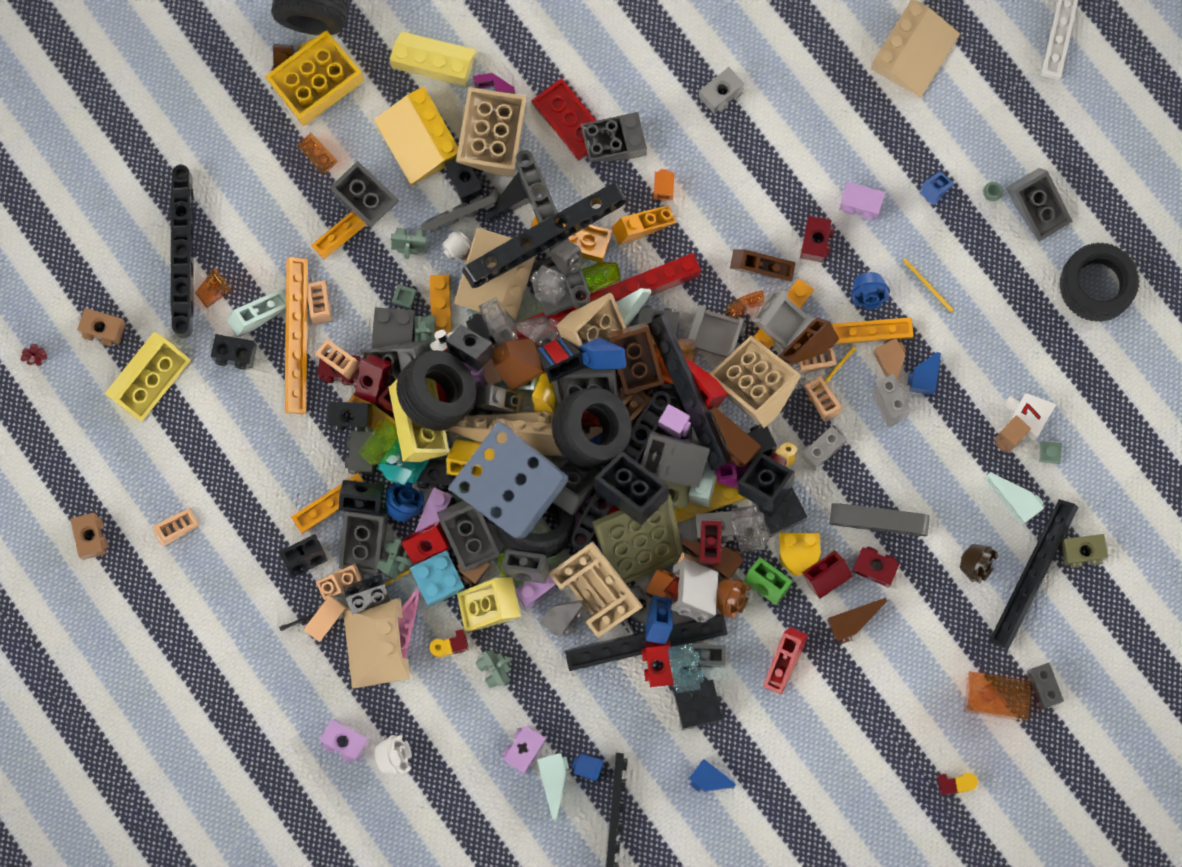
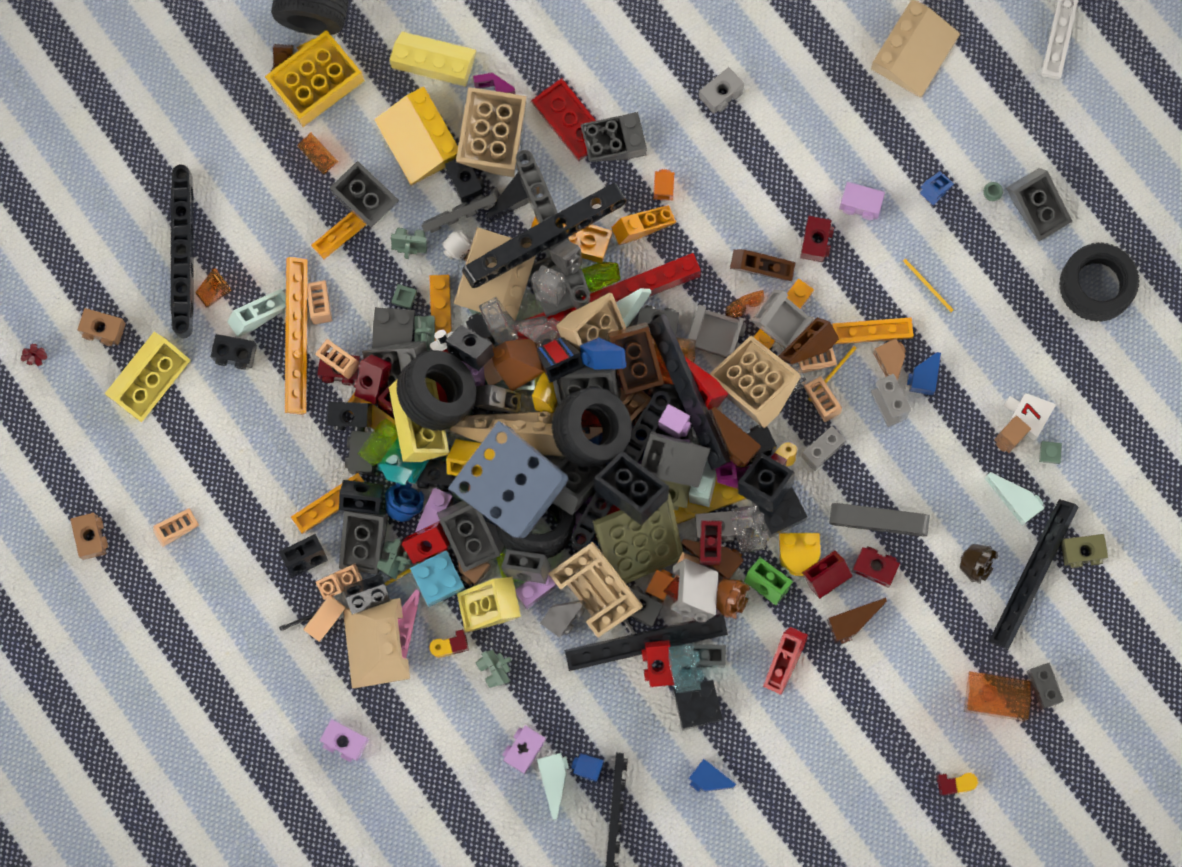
white cone [375,735,412,776] -> none
blue slope [646,595,673,645] -> none
blue cone [851,272,890,310] -> none

